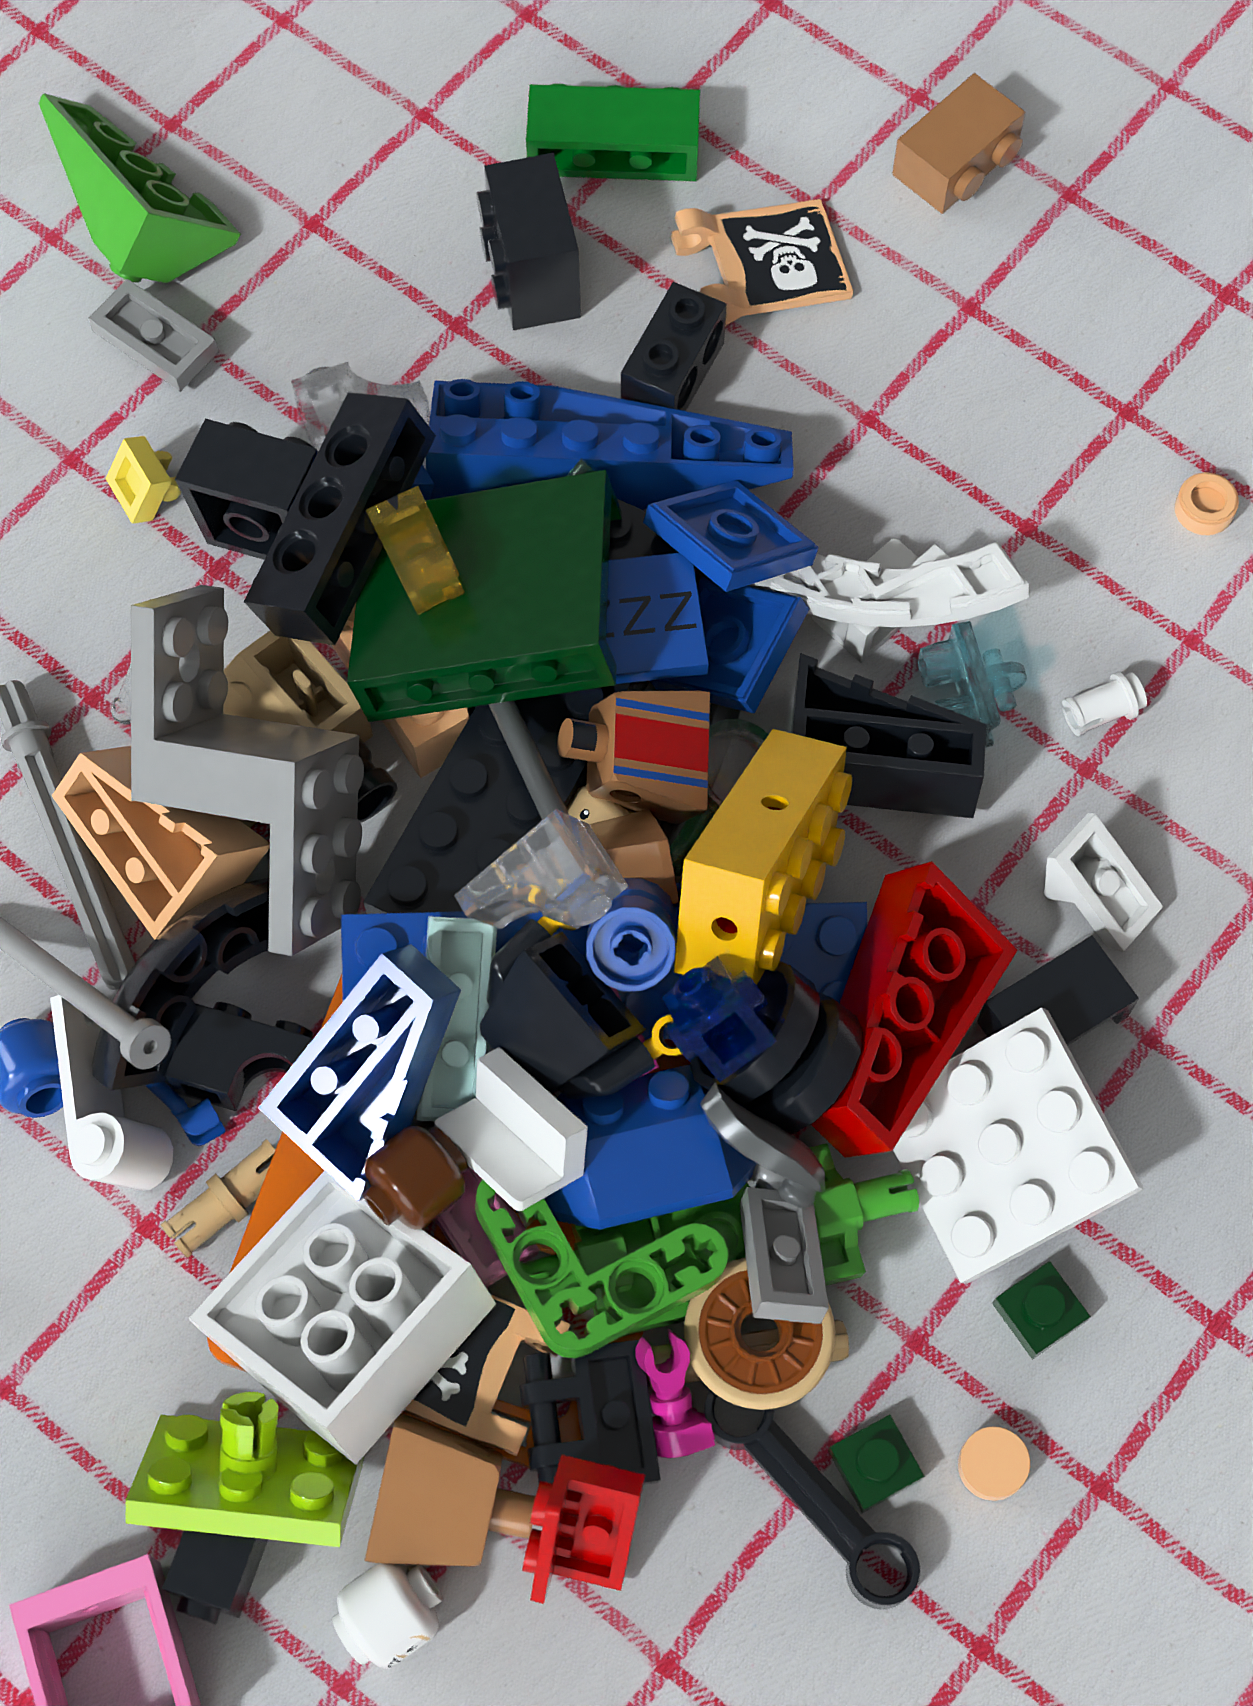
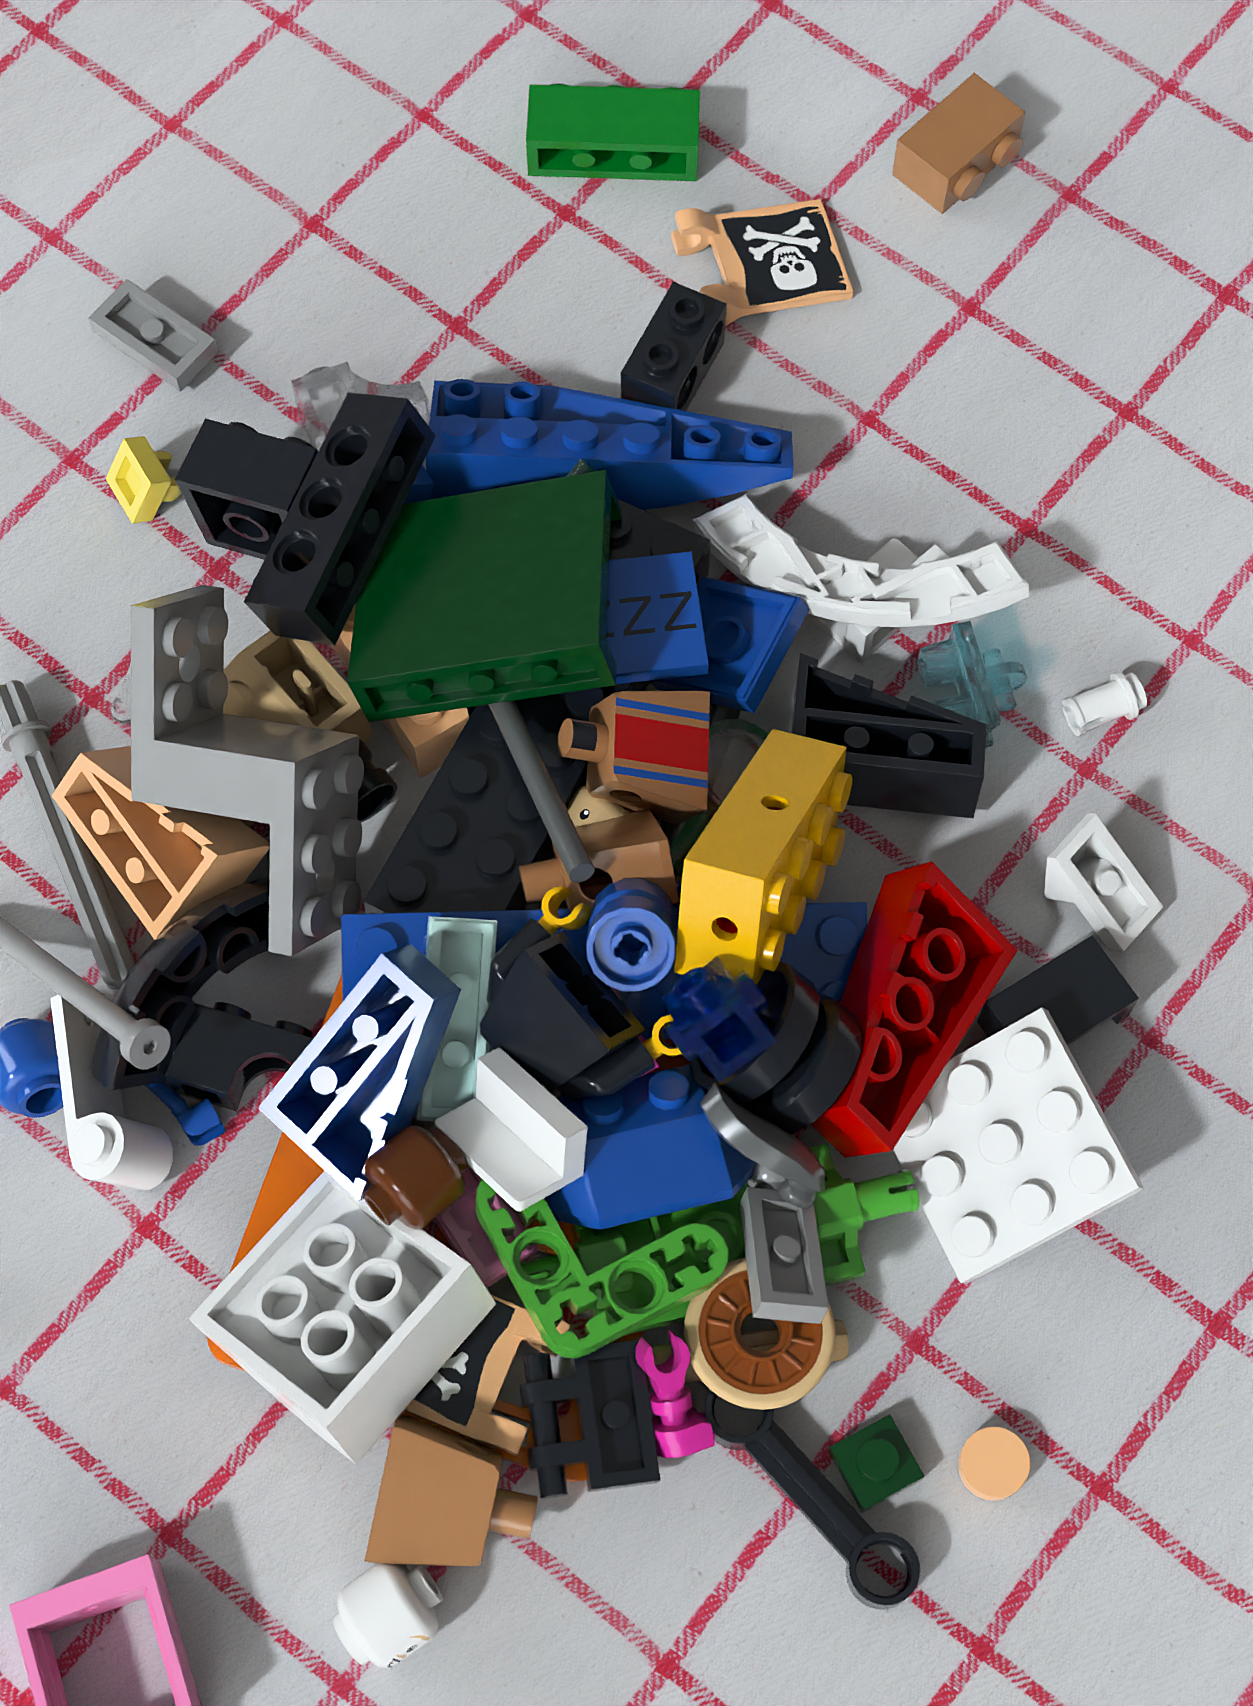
bright green wedge [38,93,241,283] -> none
lime plate [125,1392,365,1547] -> none
tan pin [160,1139,275,1258] -> none
black brick [162,1530,268,1625] -> none
clear yellow leg [366,486,465,615] -> none
clear arch [454,809,629,929] -> none
black brick [476,153,581,331] -> none
red bracket [522,1454,645,1604] -> none
blue tile [643,480,819,592] -> none
dark green plate [992,1261,1091,1360] -> none
light nougat tile [1175,472,1239,535] -> none

